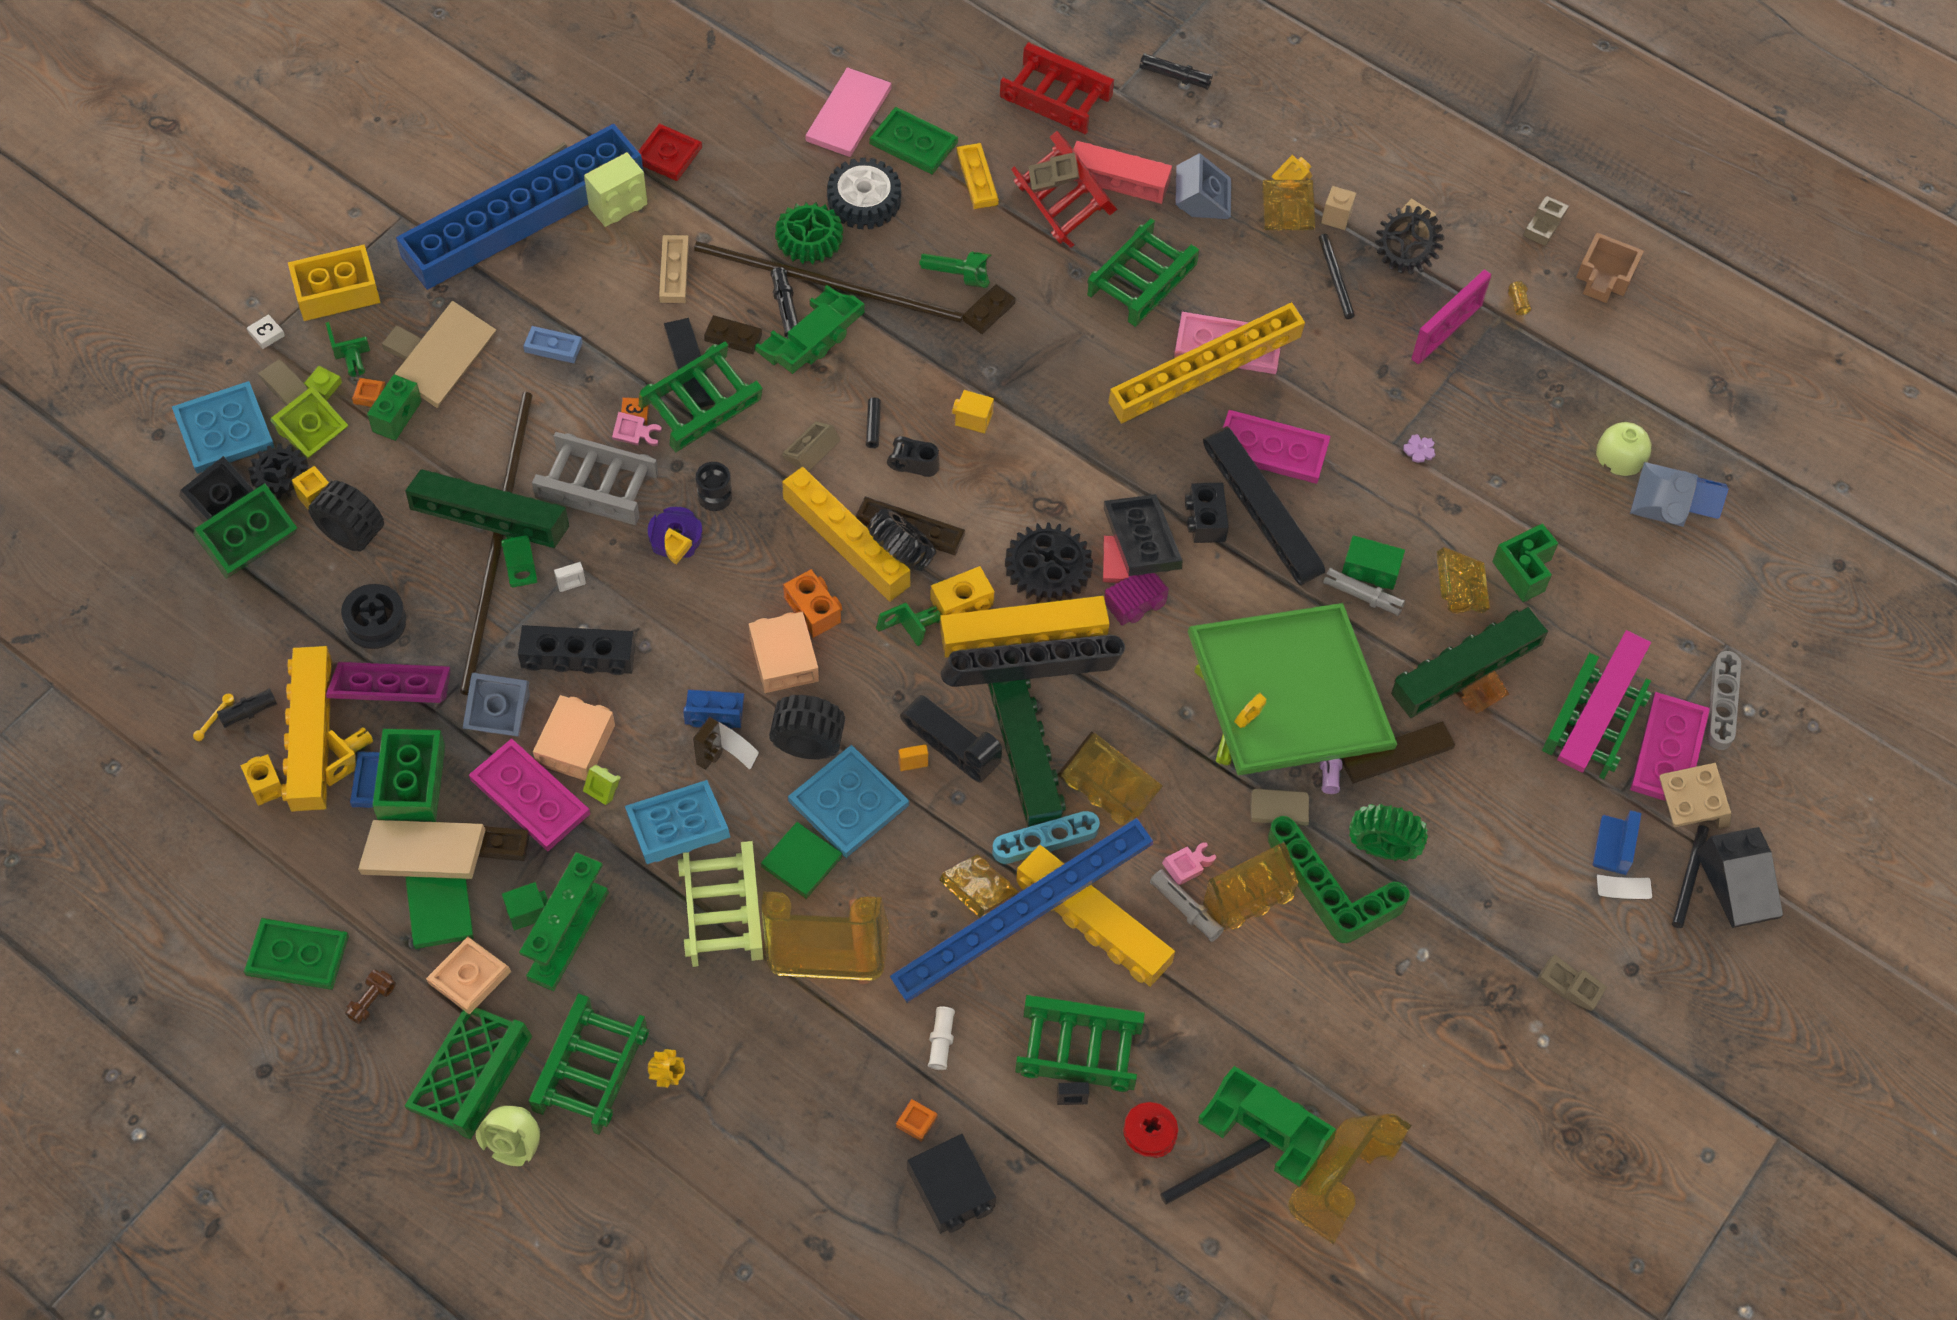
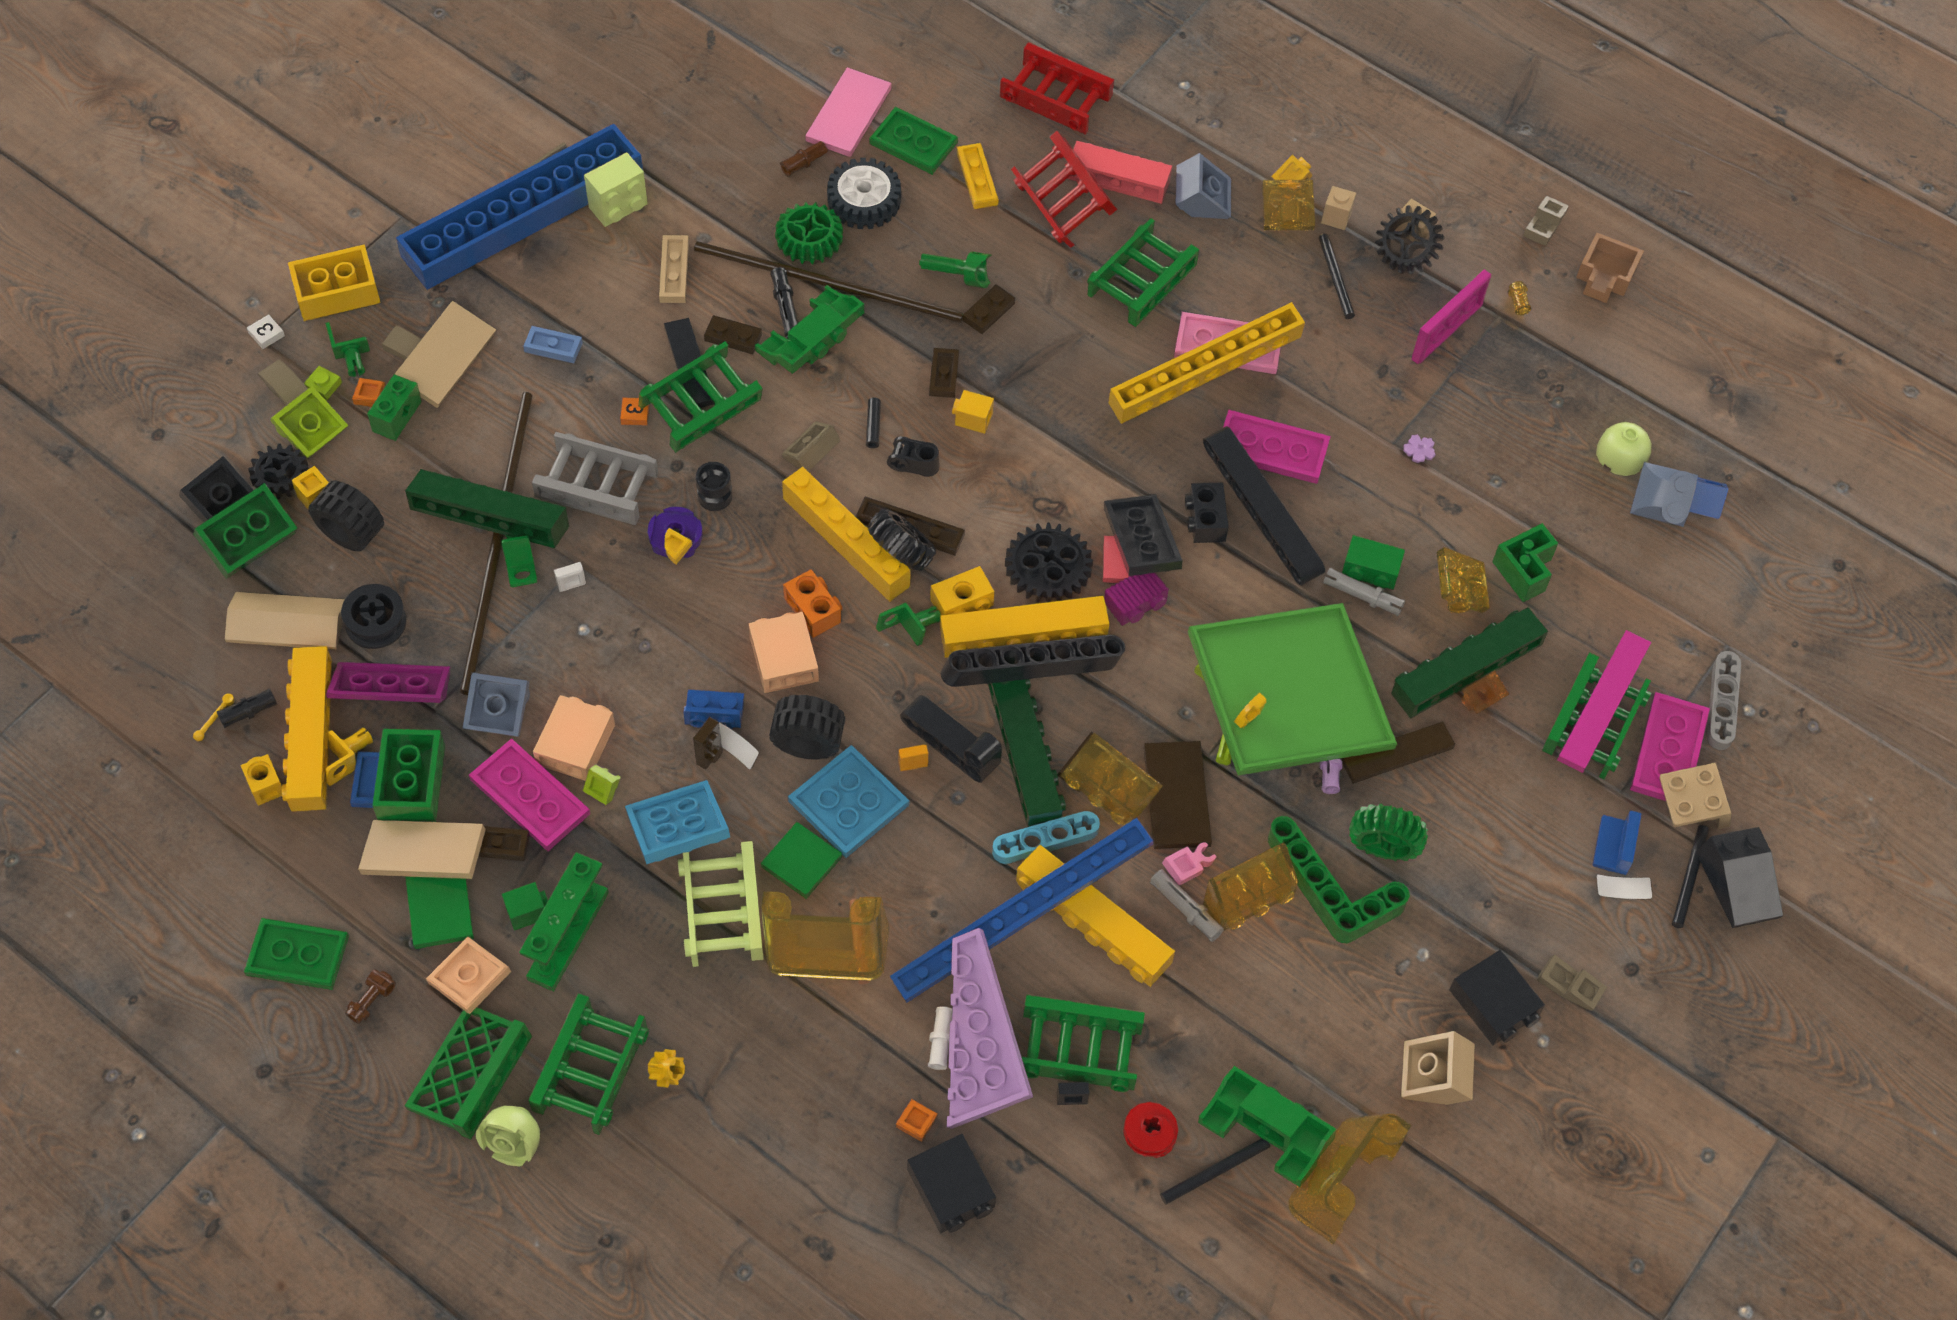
dark azure plate [172,381,275,474] -> none
black brick [518,625,636,675] -> none
bright pink plate [612,412,662,446] -> none
red plate [638,123,703,181] -> none
clear yellow plate [939,854,1019,918] -> none
dark tan slope [1028,152,1079,193] -> none
black pin [1139,53,1213,90] -> none
dark tan slope [1250,789,1309,826] -> none
none -> tan slope [225,592,345,650]
none -> reddish brown axle [780,141,828,176]
none -> dark brown plate [929,348,959,398]
none -> lavender wing [947,928,1033,1129]
none -> dark brown tile [1144,741,1212,849]
none -> tan slope [1401,1031,1475,1105]
none -> black brick [1449,949,1545,1046]

